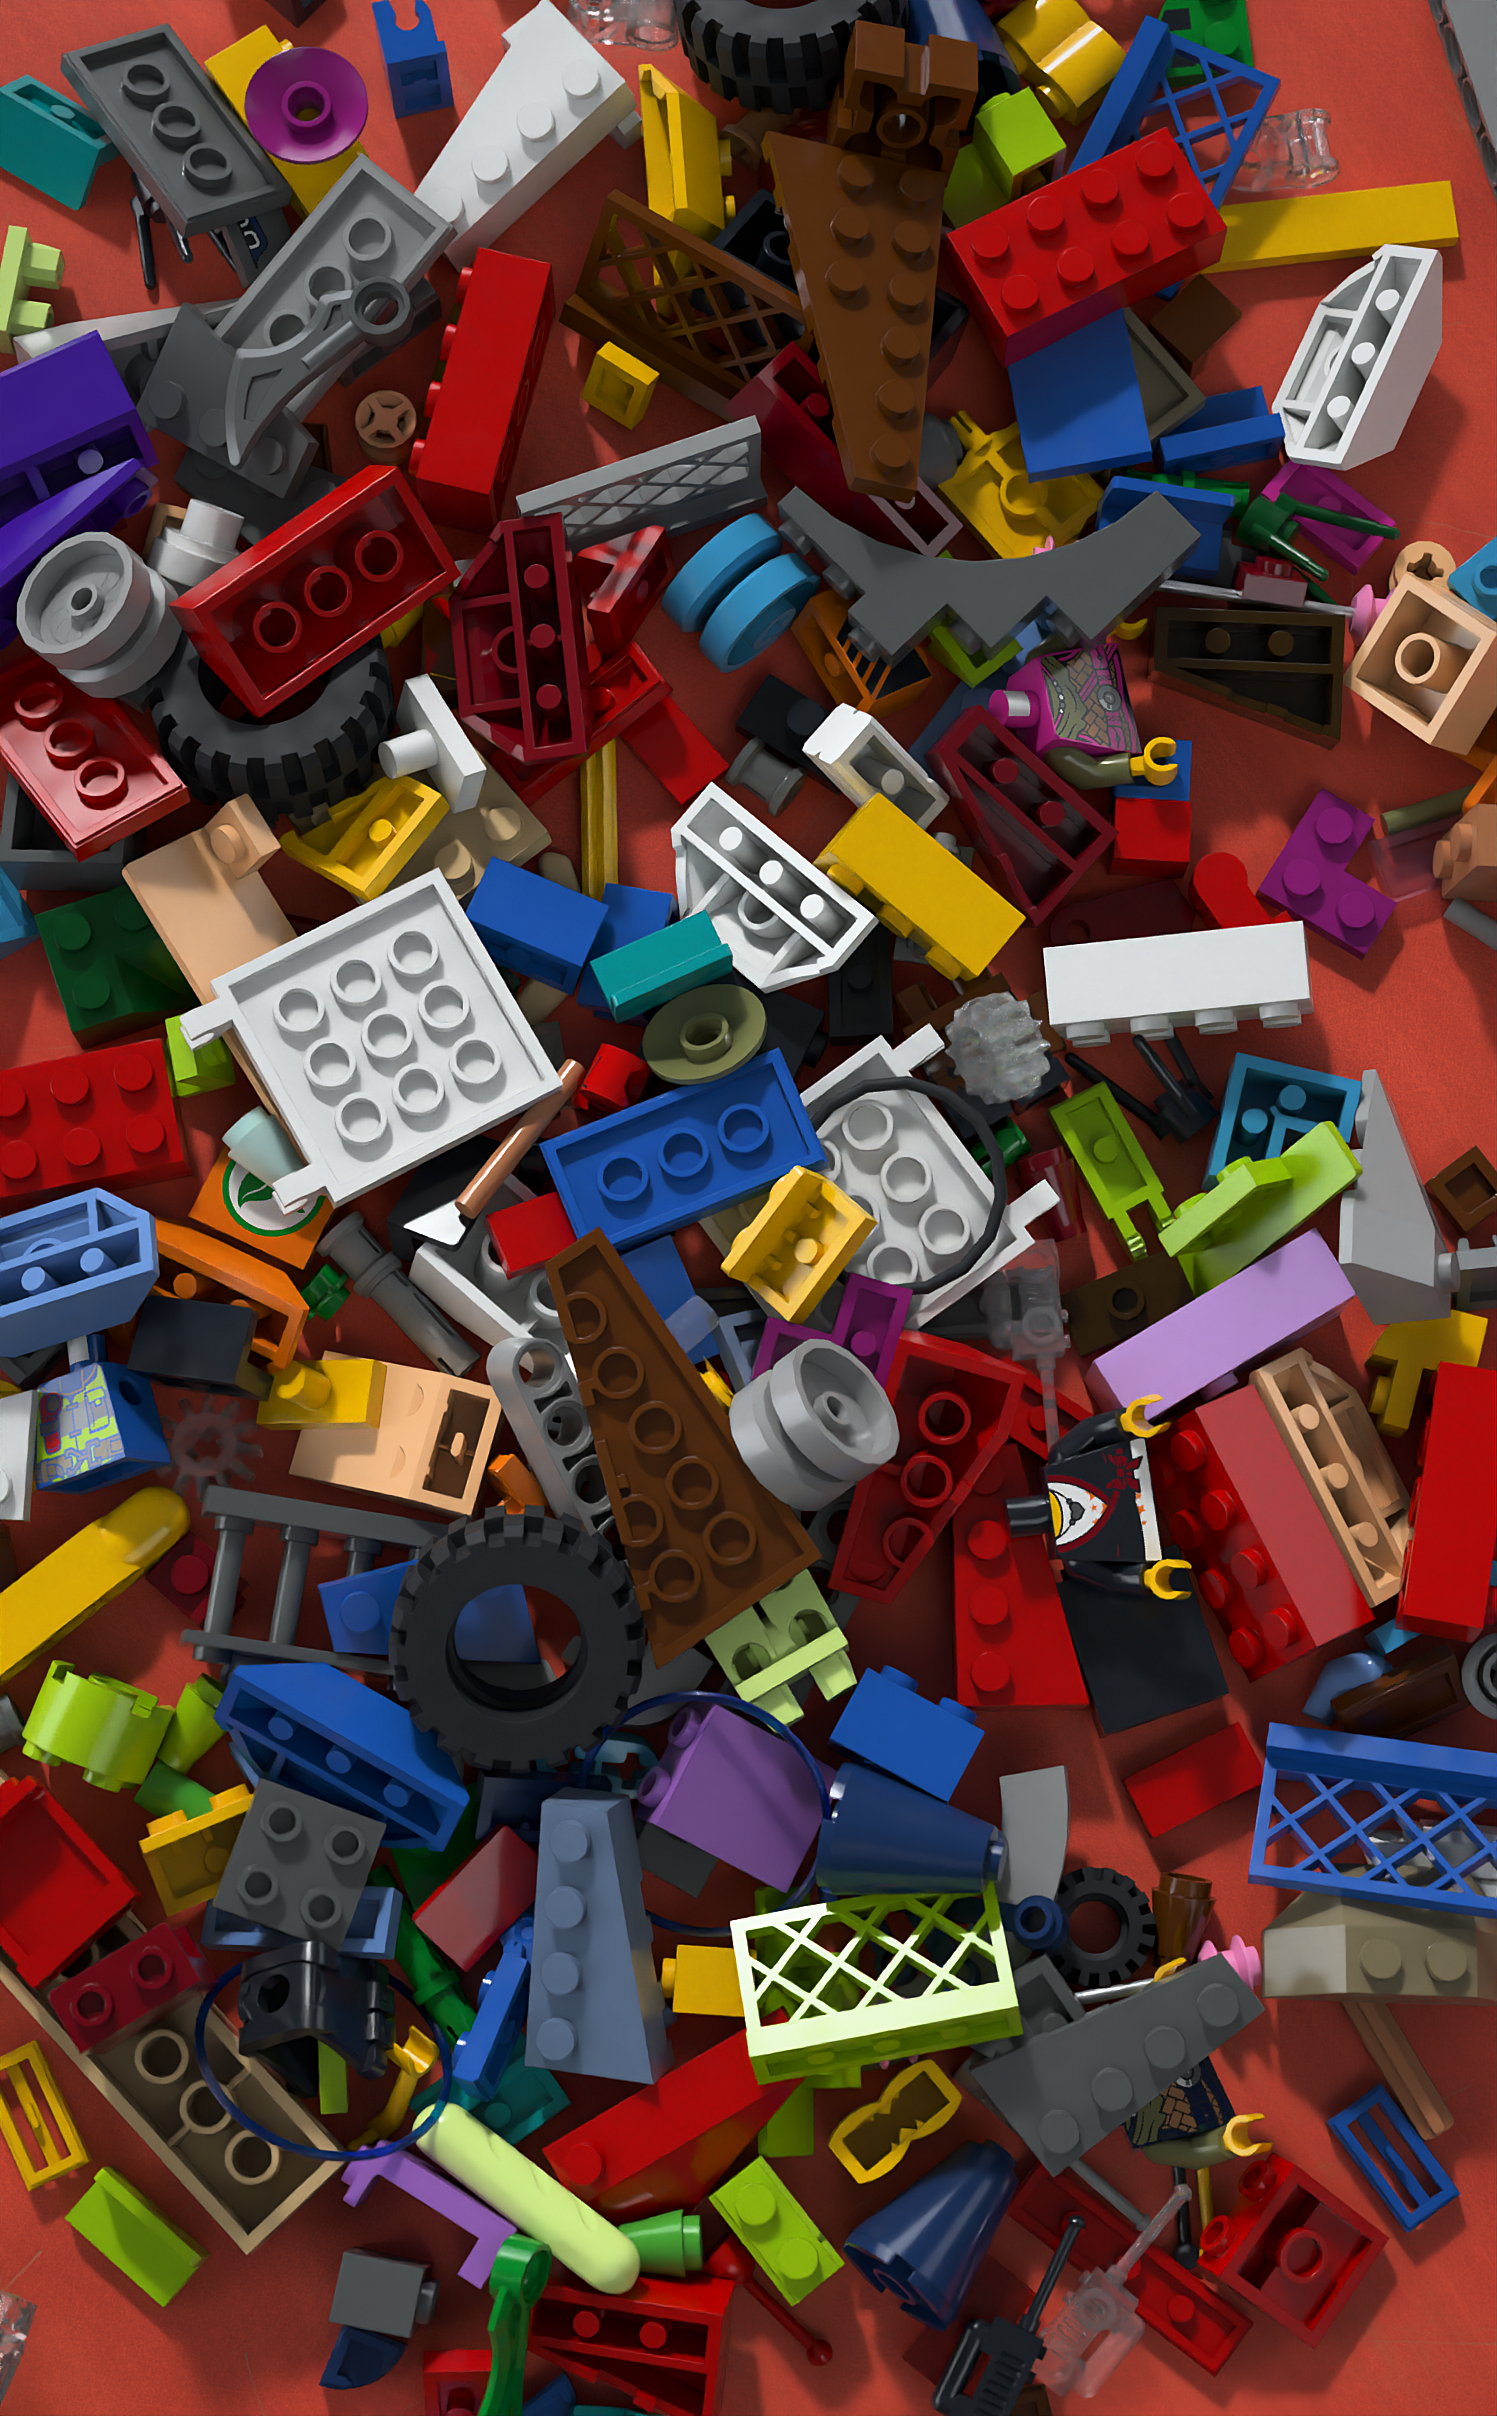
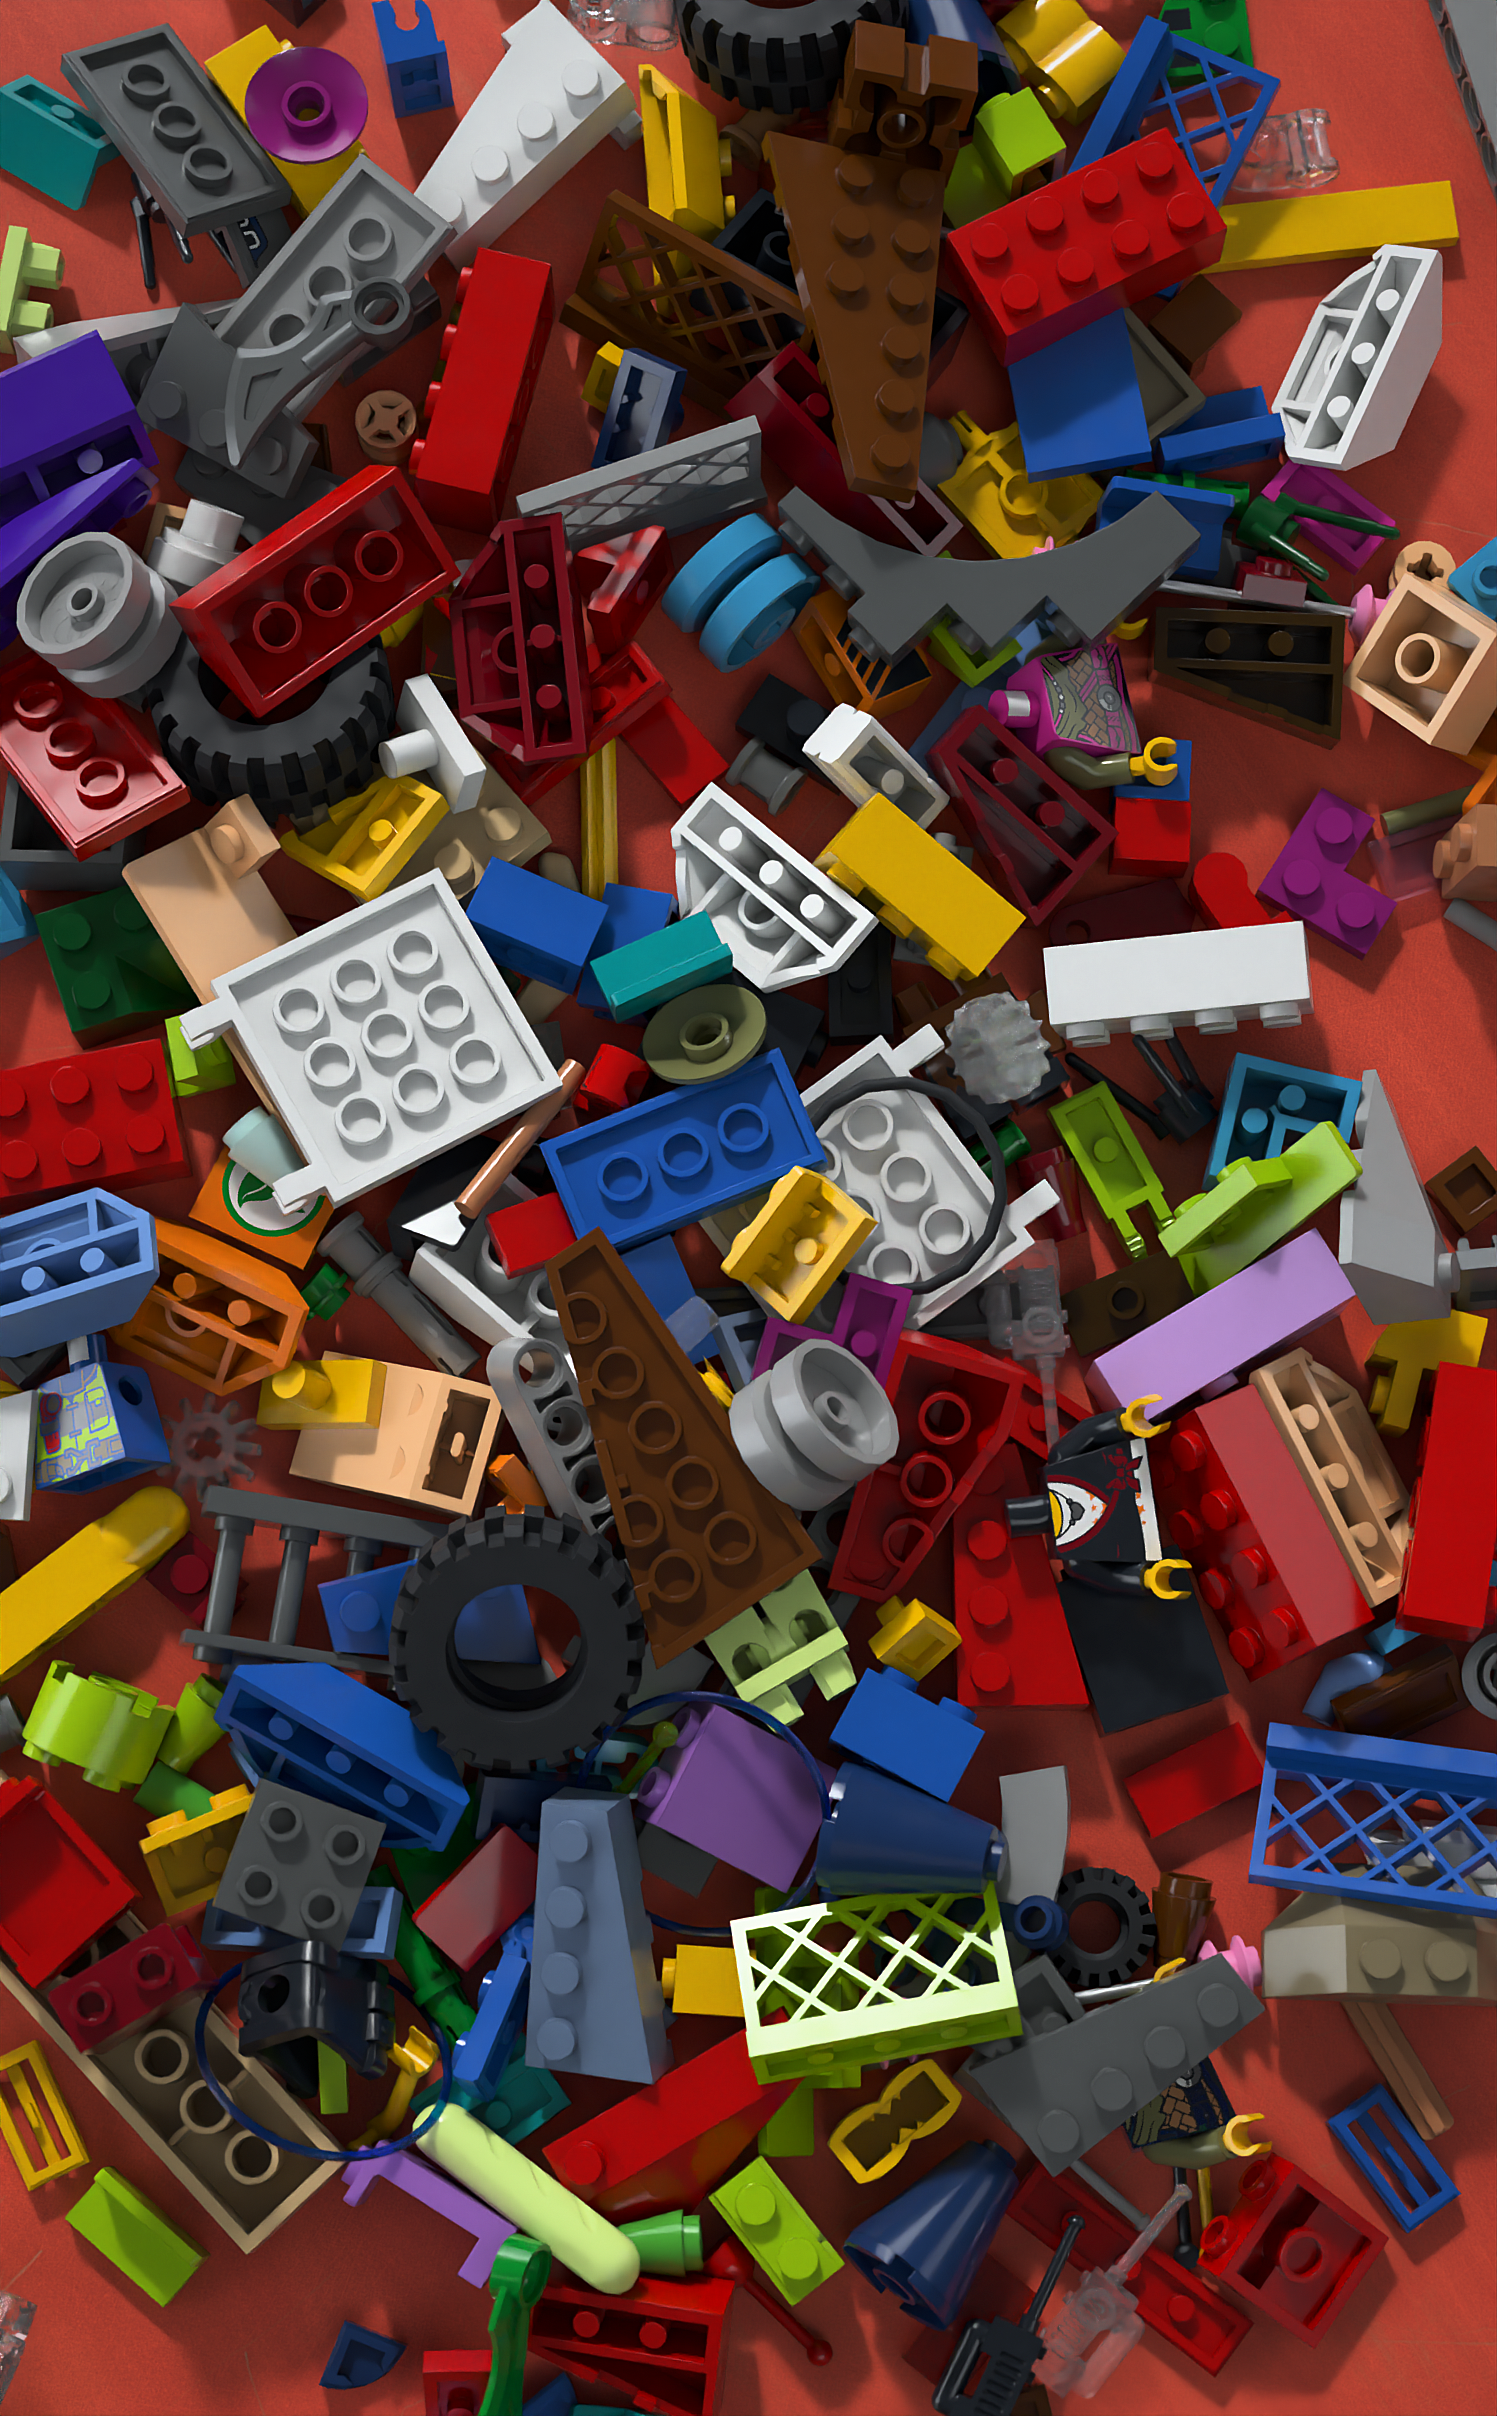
black panel [126,1295,274,1402] -> none
dark grey brick [329,2246,441,2338] -> none
none -> dark blue tile [591,348,688,469]
none -> clear neon green hinge [612,1722,679,1794]
none -> yellow tile [868,1595,963,1682]

